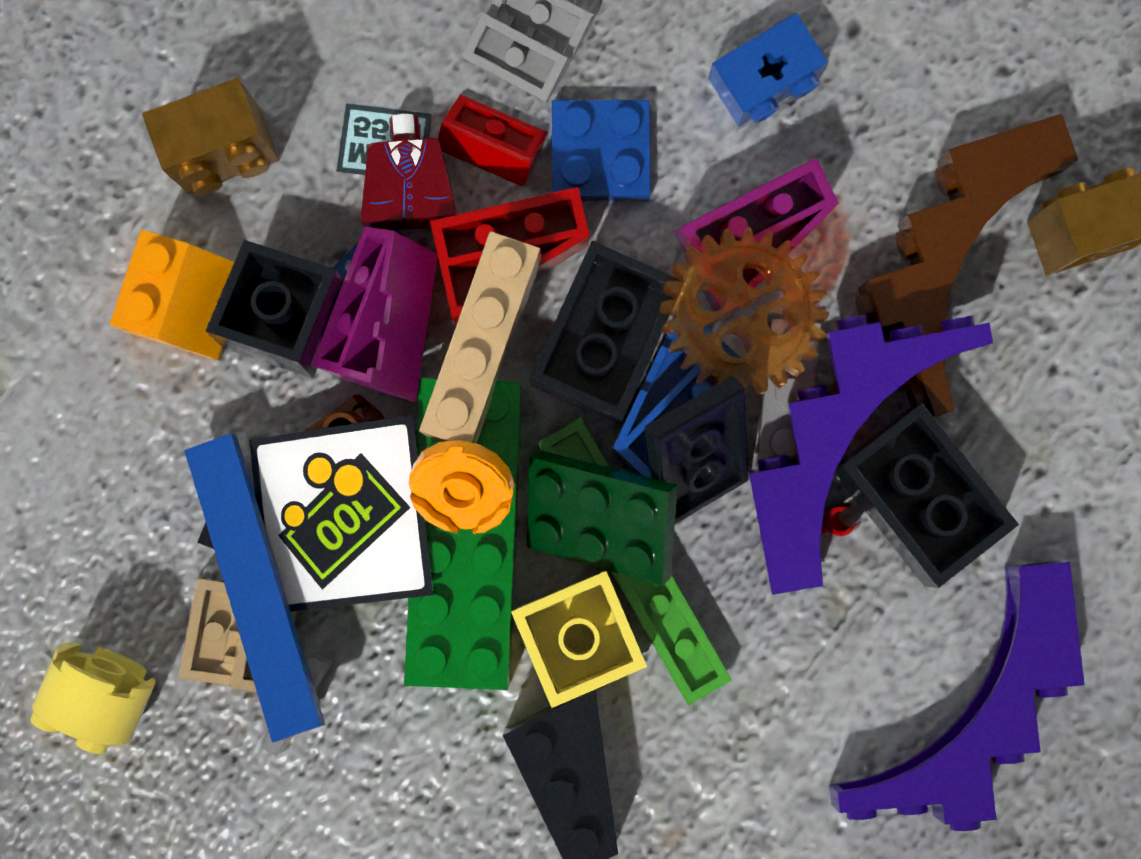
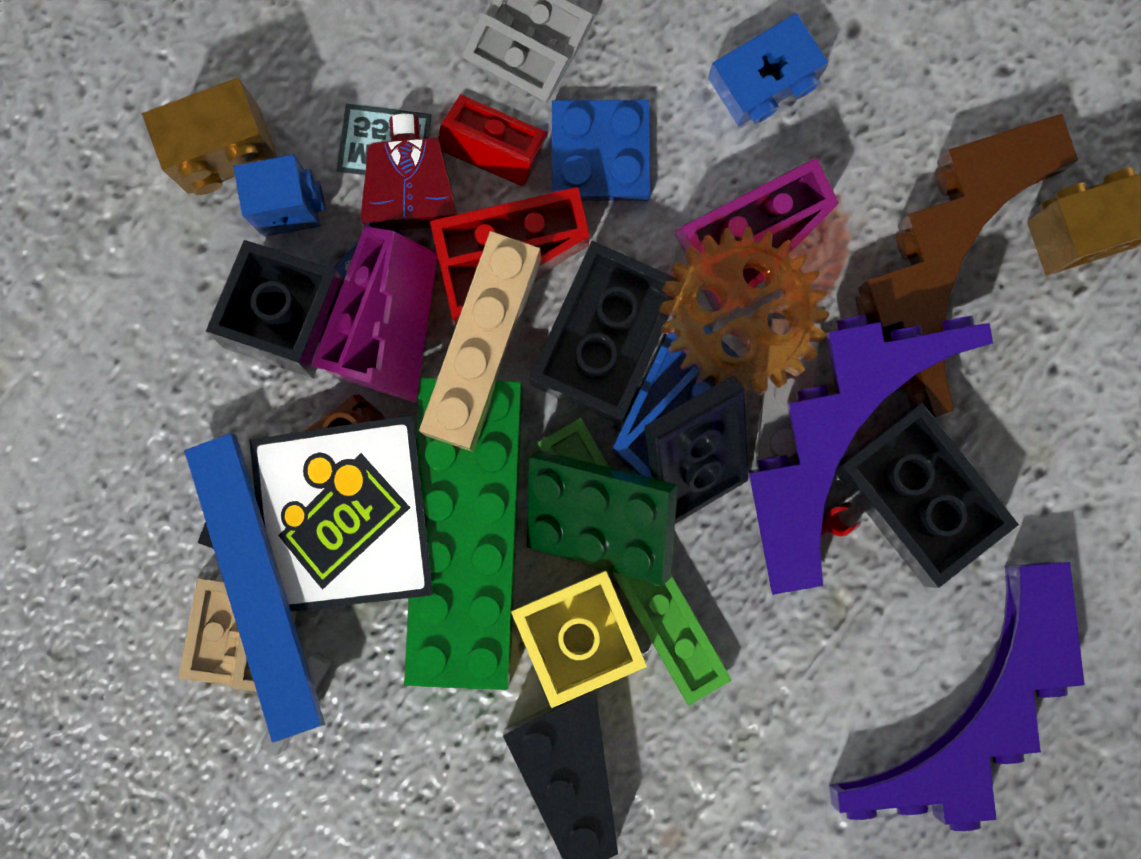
light yellow brick [30,642,156,754] -> none
light orange slope [109,229,234,361] -> none
light orange tile [408,440,515,534] -> none
none -> blue brick [233,154,326,237]

